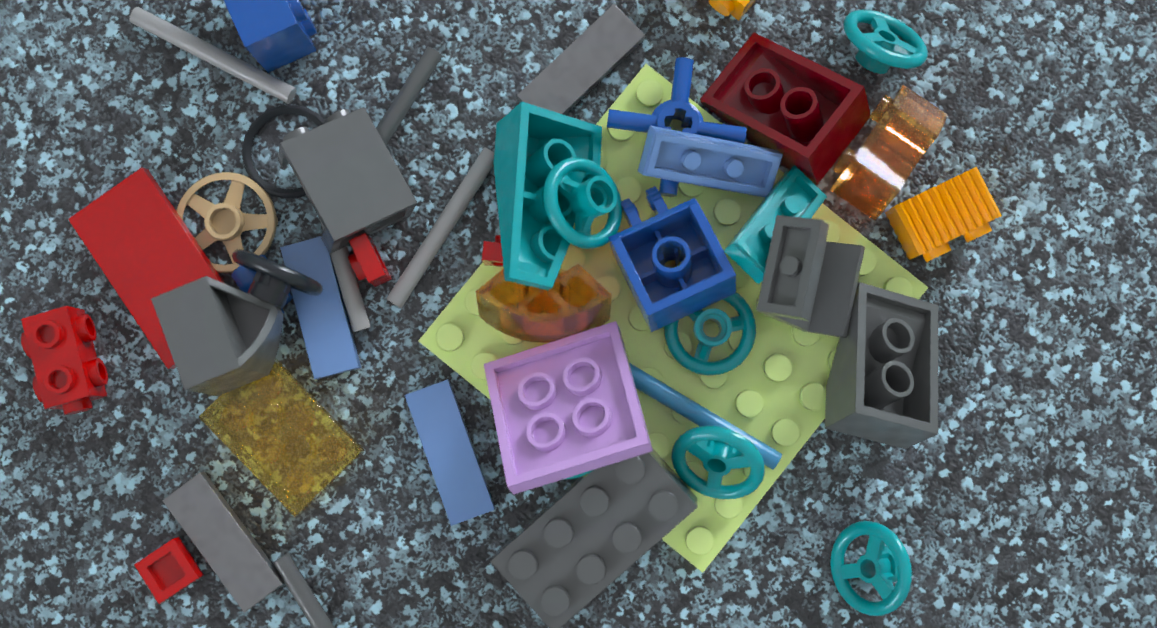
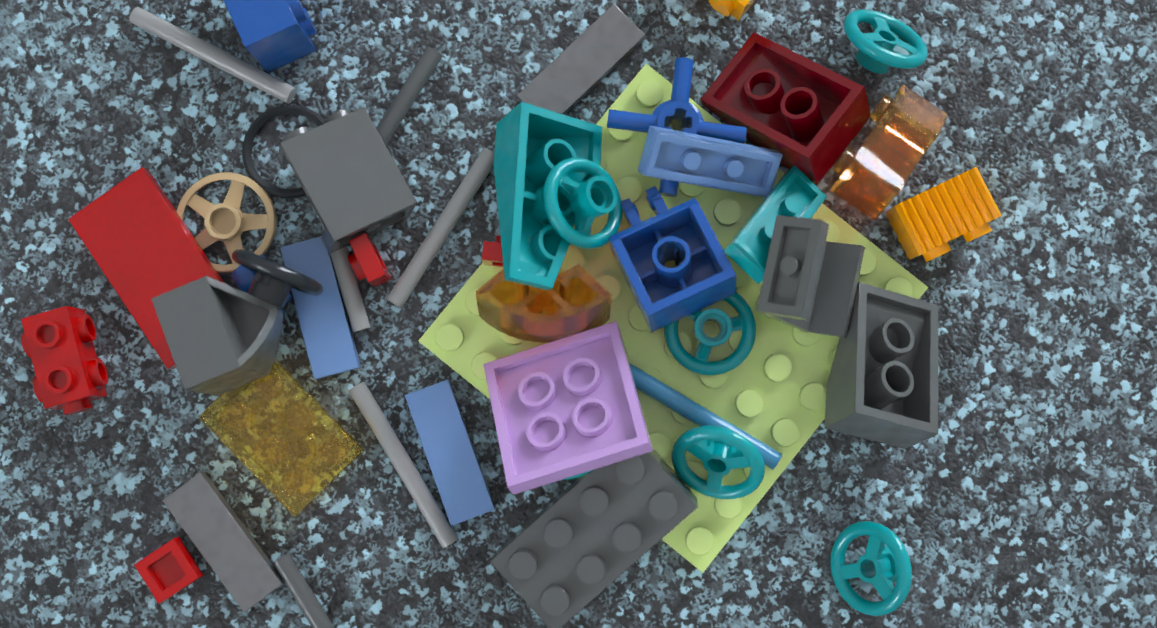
none -> light grey bar [349,382,459,549]

